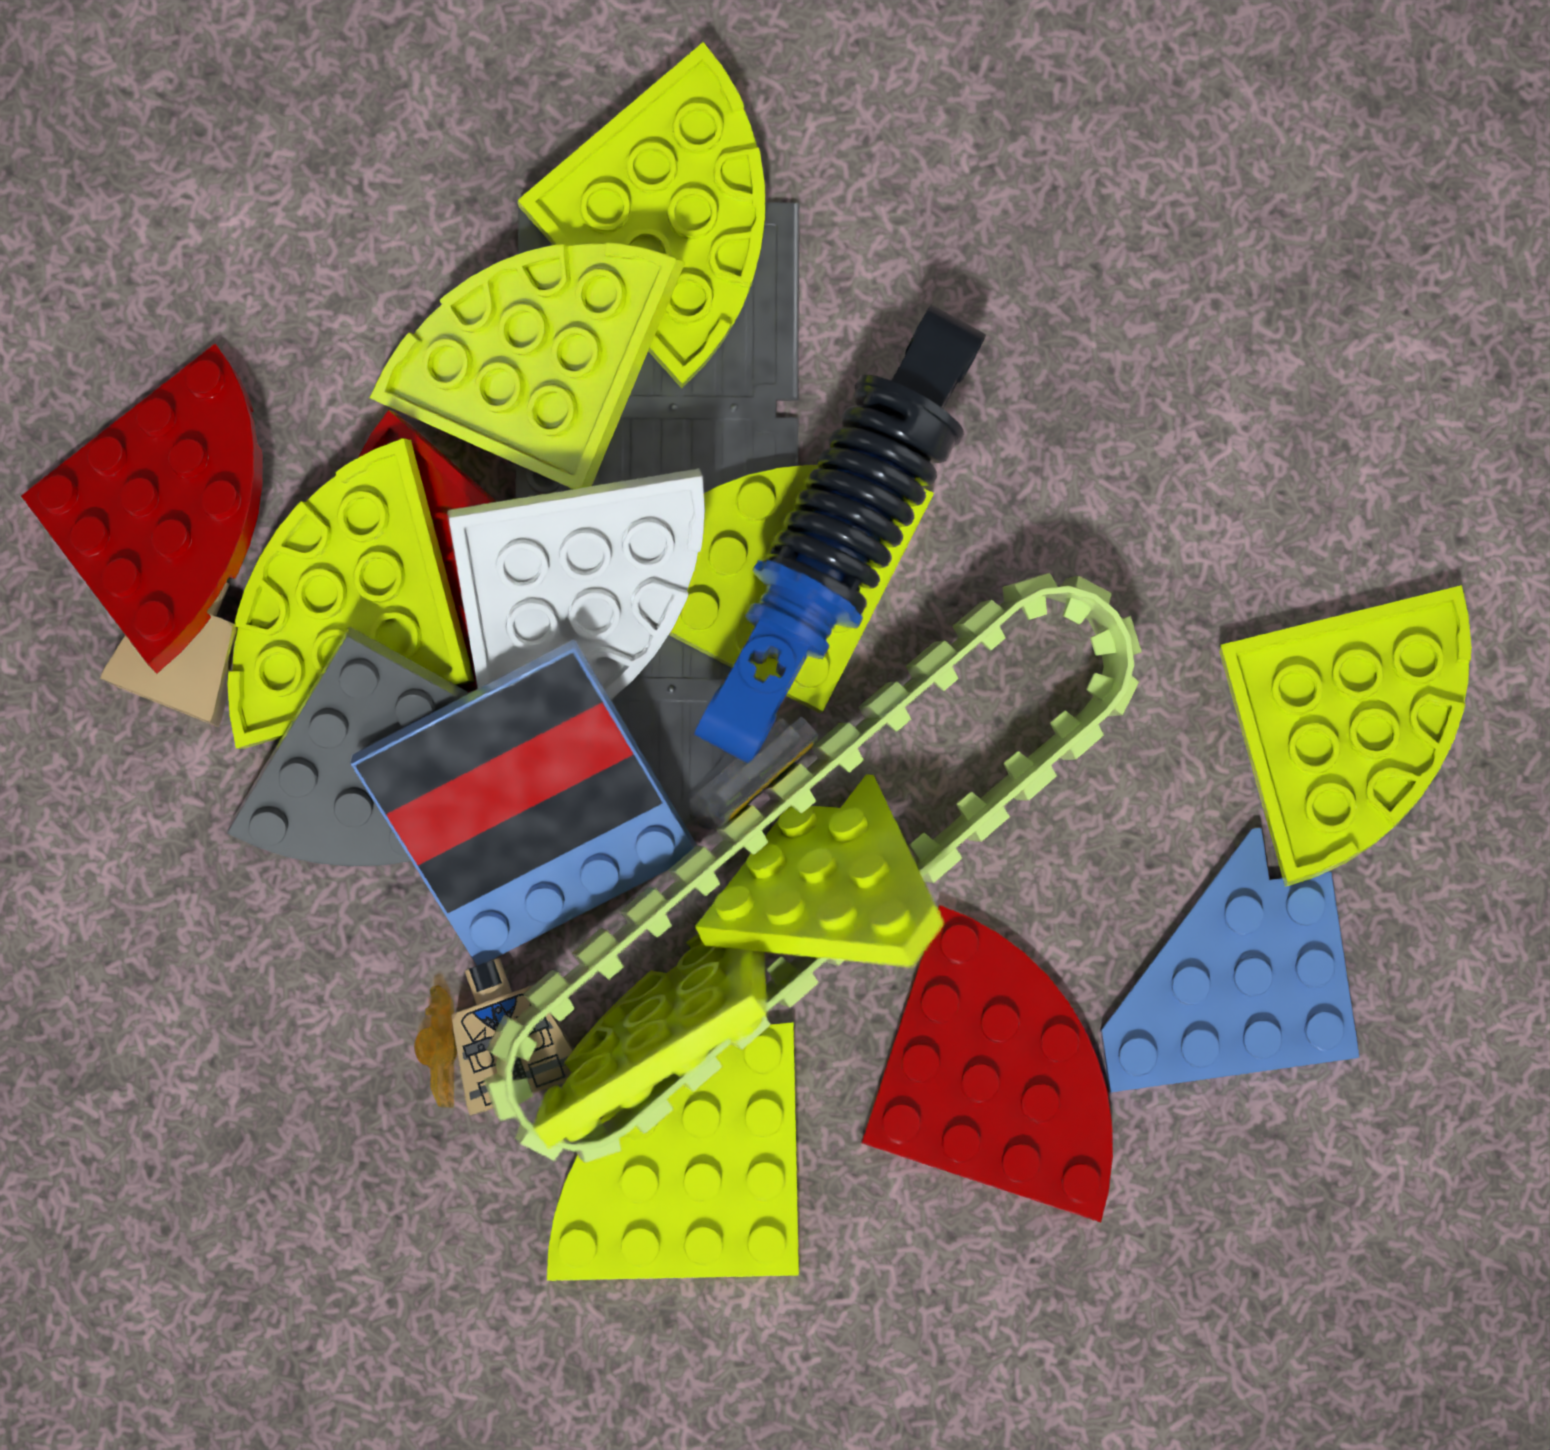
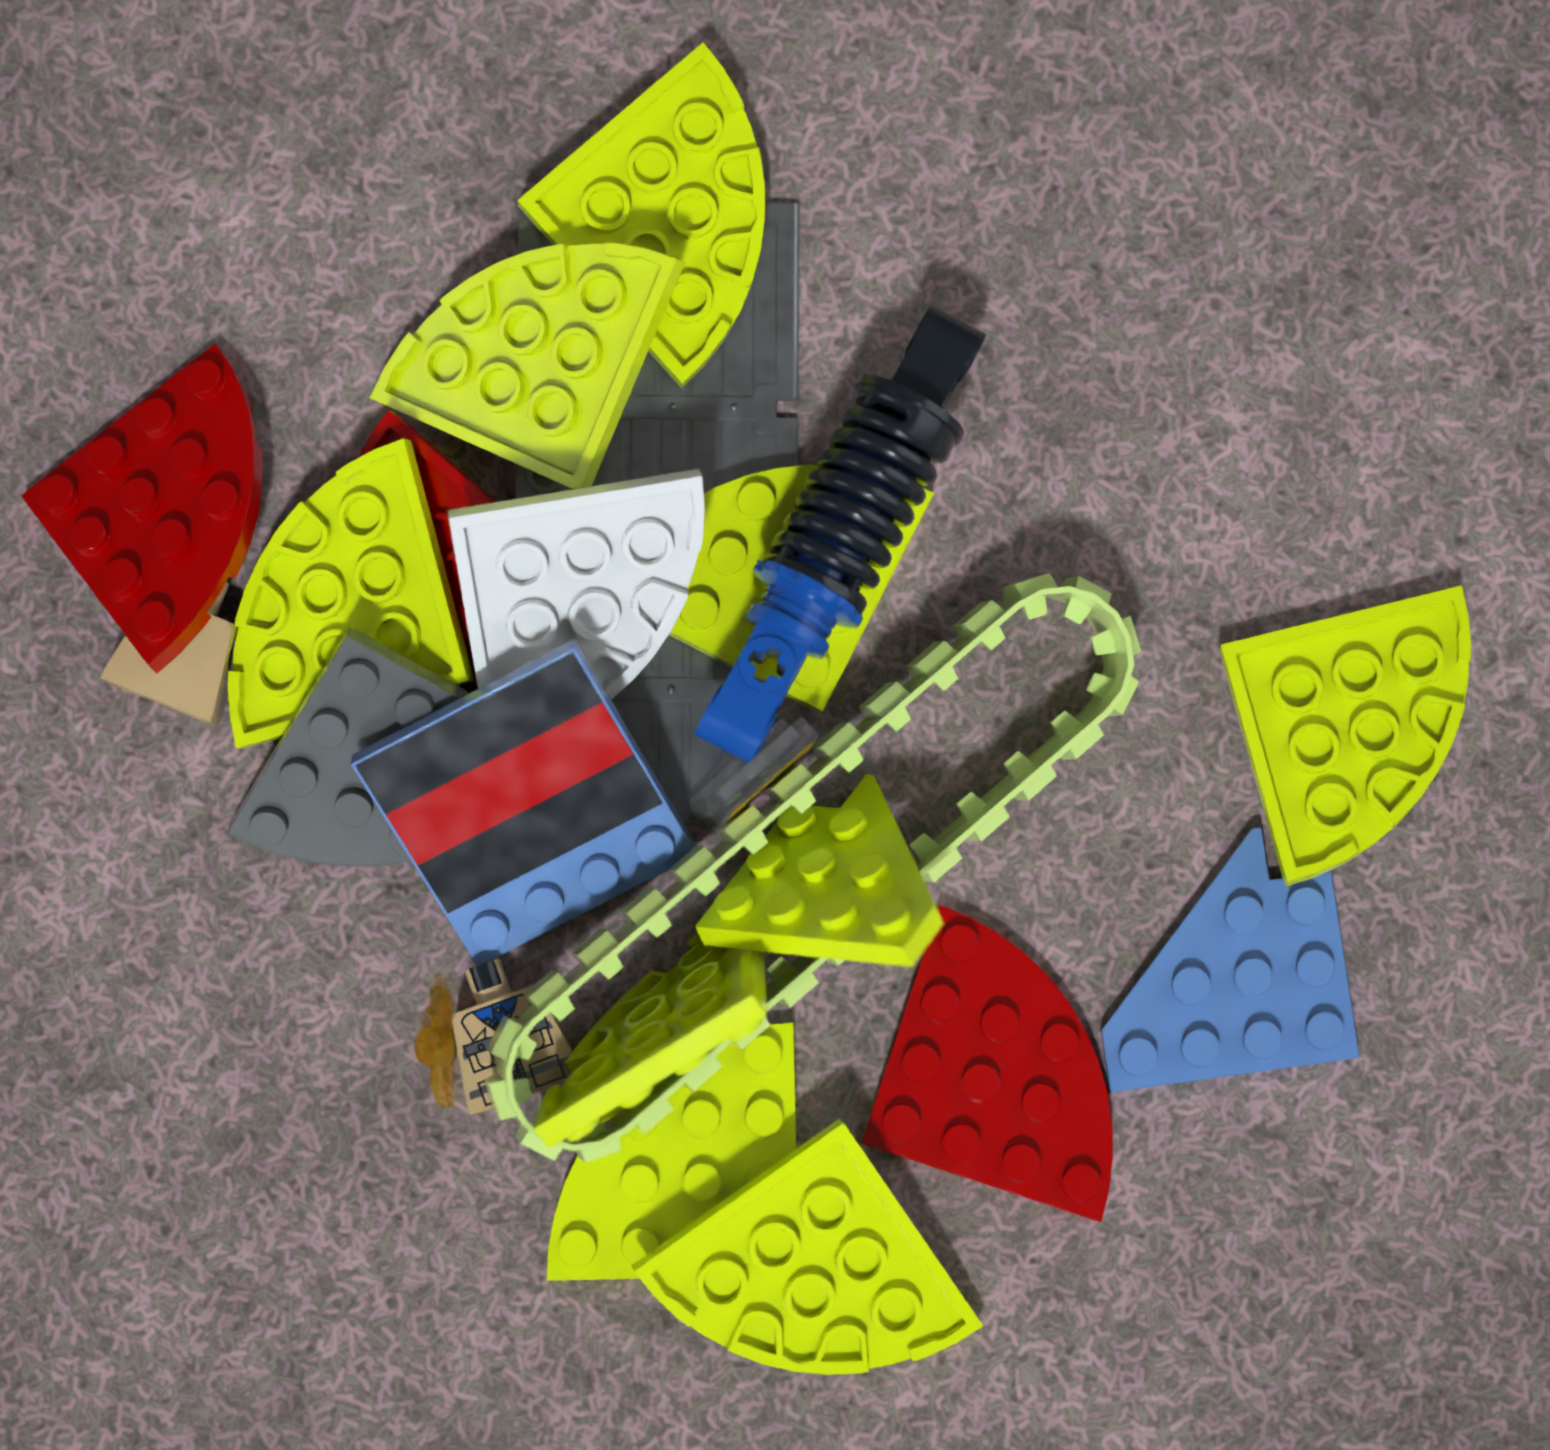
none -> neon yellow plate [631,1119,983,1375]

